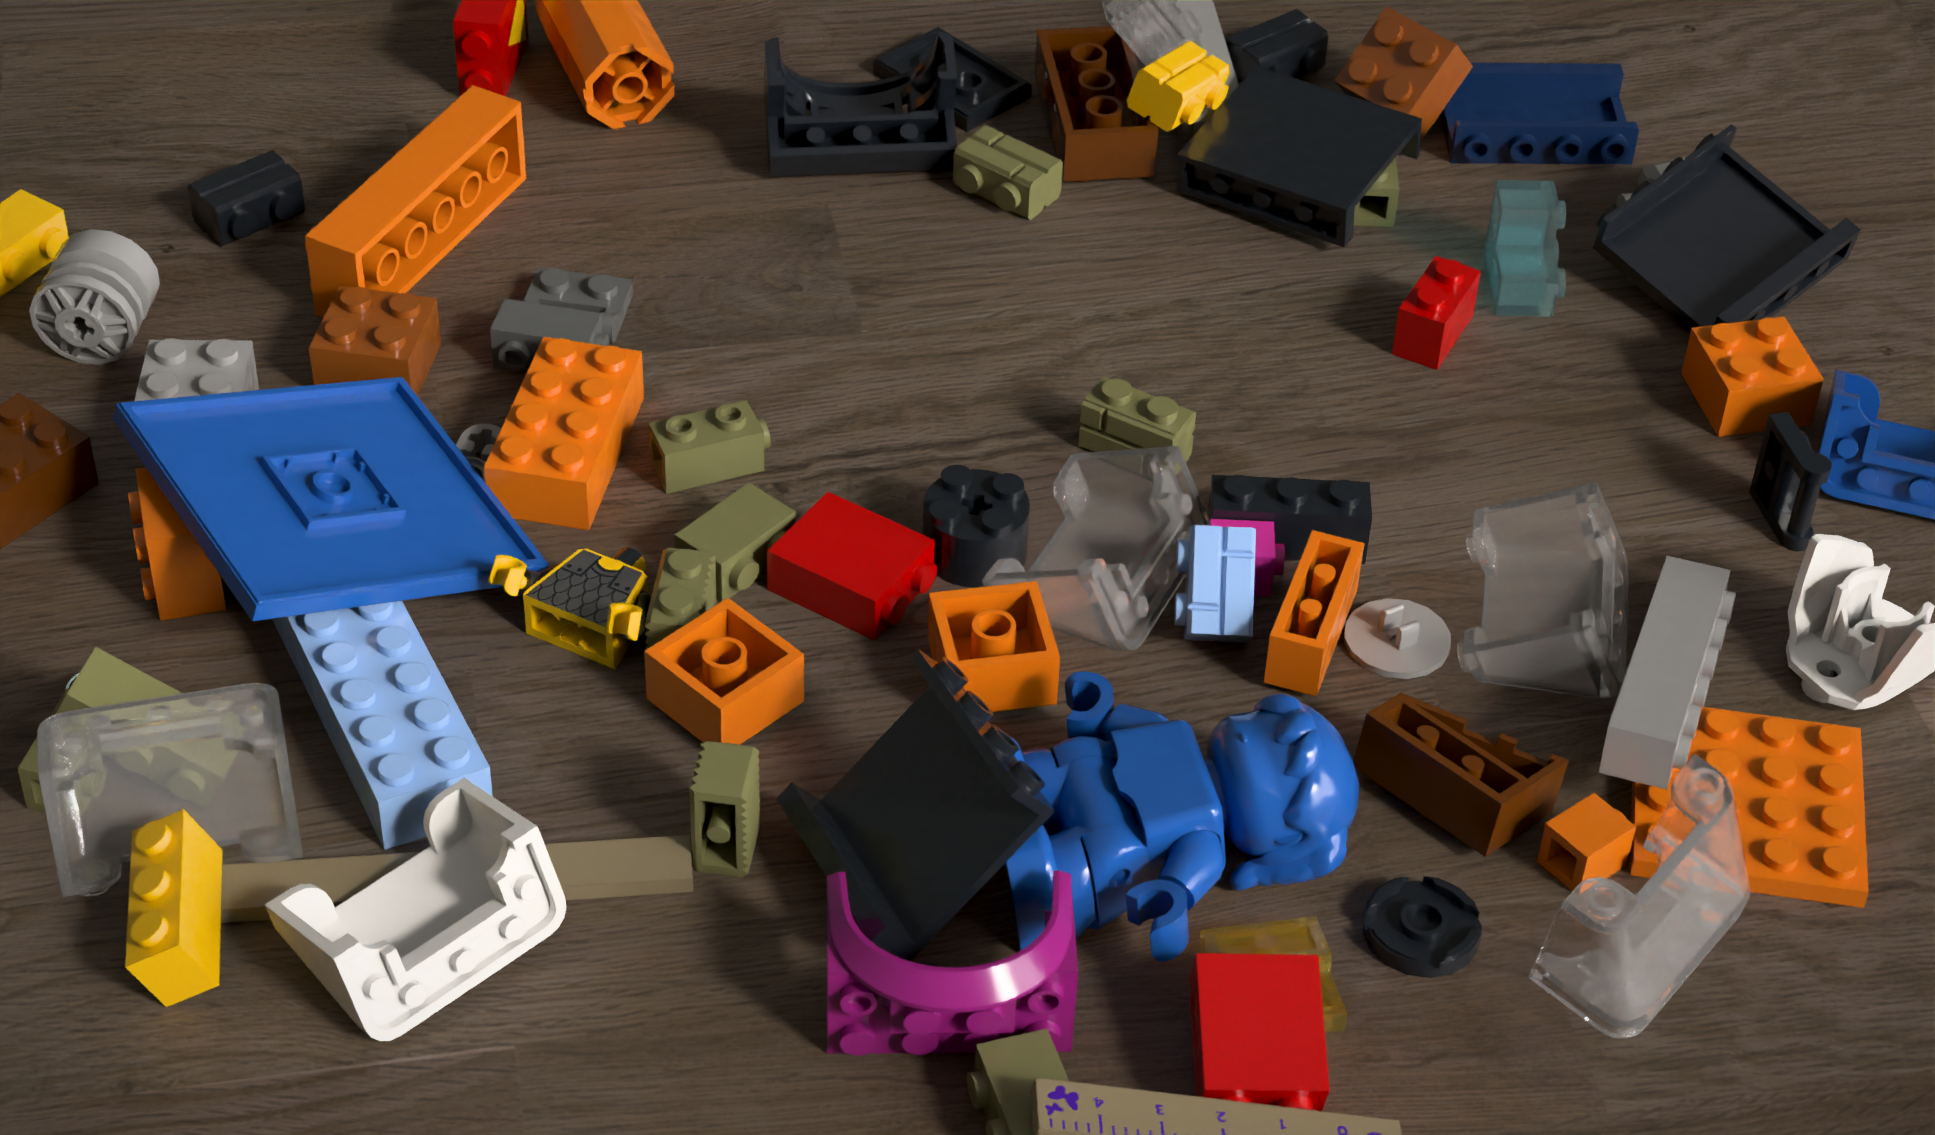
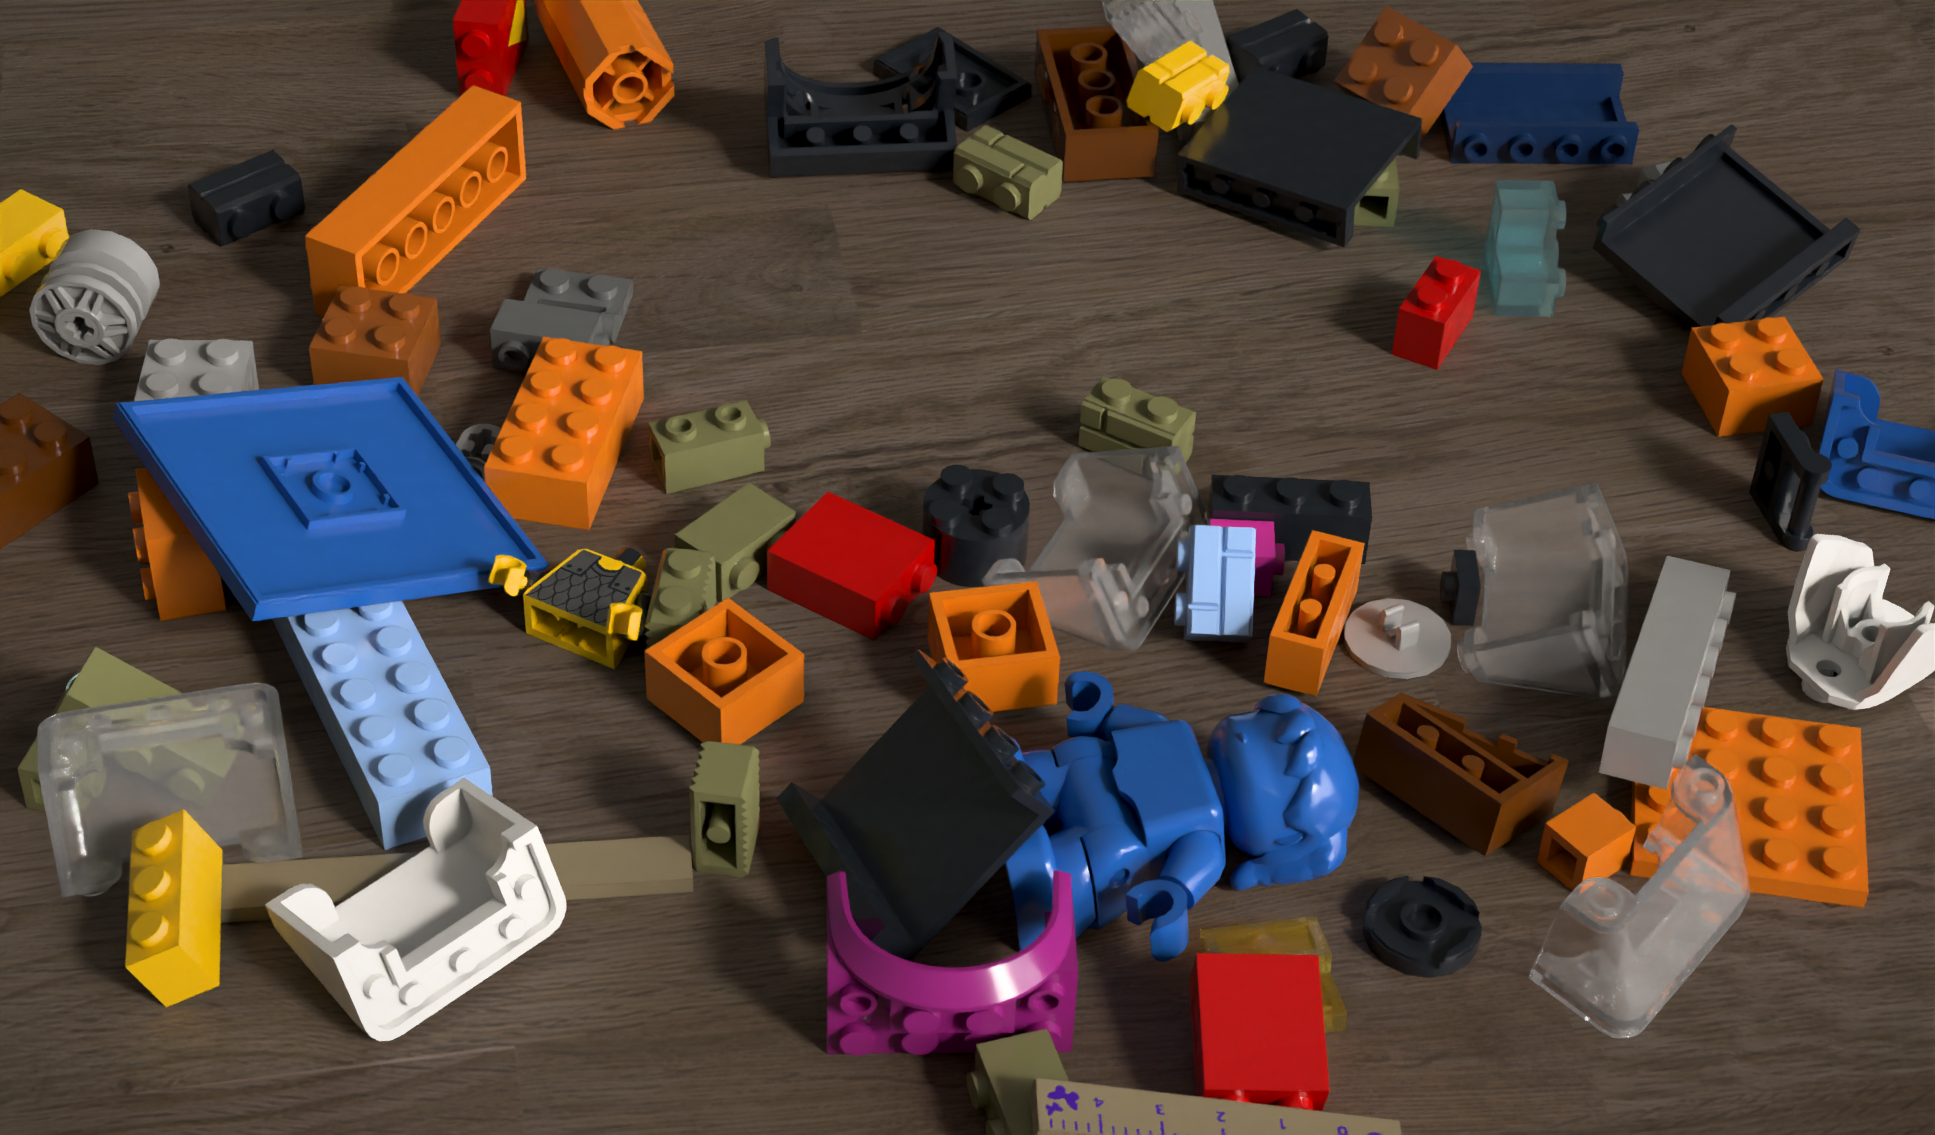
none -> black plate [1440,550,1481,626]

